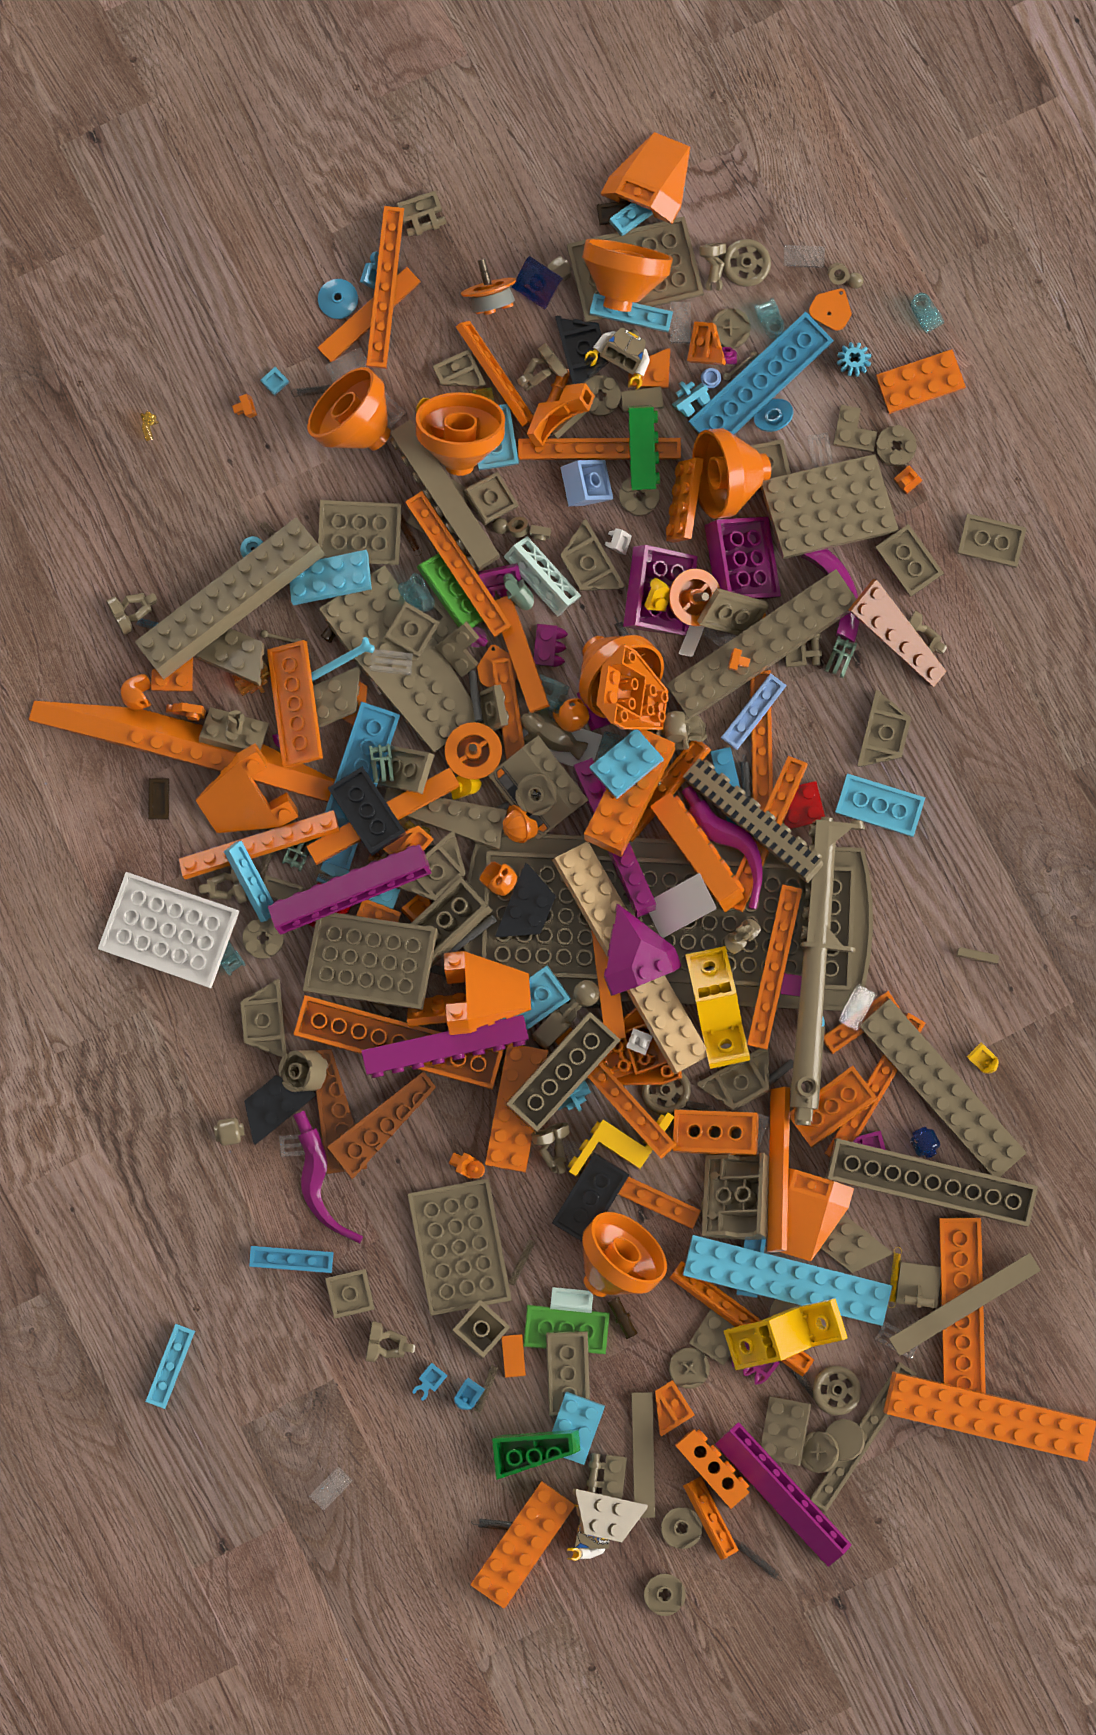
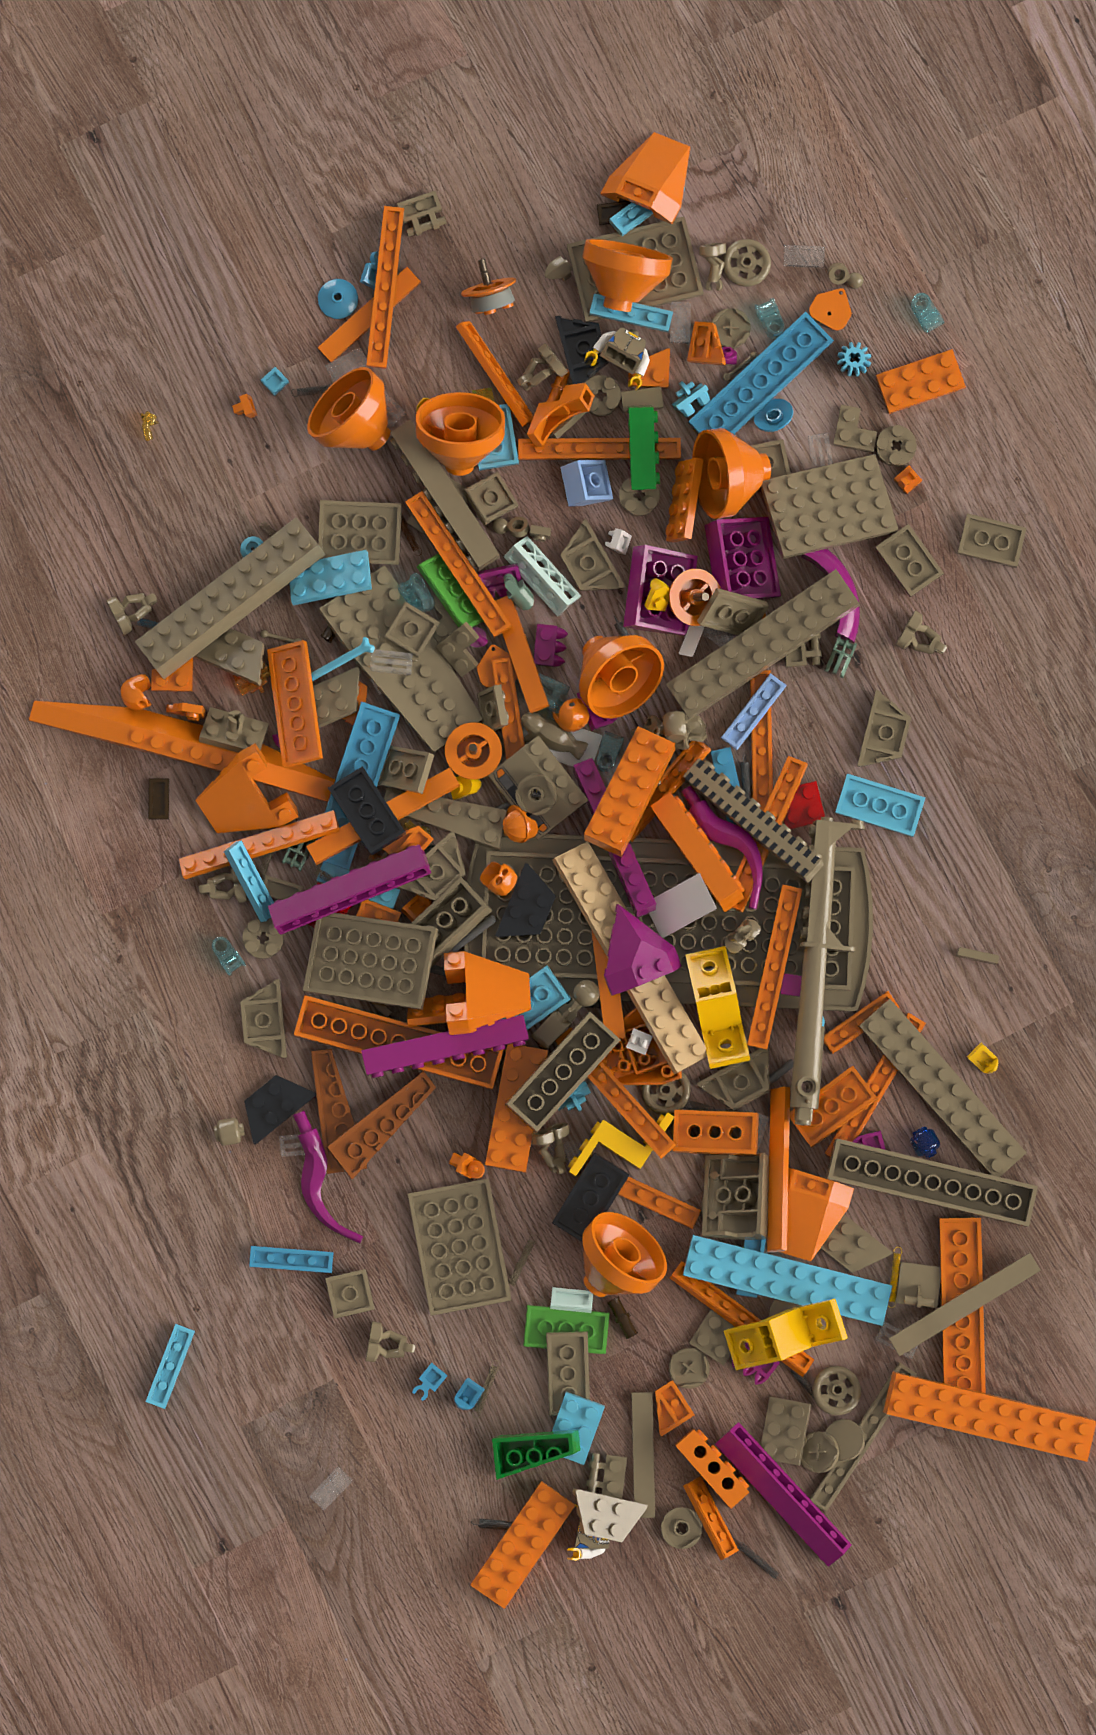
white plate [98,872,239,988] -> none
dark tan brick [279,1050,328,1092] -> none
sand green arm [369,744,394,783] -> none
dark tan wing [433,349,486,387] -> none
dark tan slope [450,1300,510,1360] -> none
dark grey piece [468,670,483,722] -> none
orange tile [502,1334,526,1378] -> none
clear blue tile [512,256,563,310] -> none
medium azure plate [589,730,664,799] -> none
orange wedge [596,644,668,730] -> none
dark tan plate [644,1573,686,1616] -> none
light blue plate [701,368,721,388] -> none
orange tile [727,648,750,671] -> none
clear tile [838,985,876,1031] -> none
wing [848,579,947,687] -> none

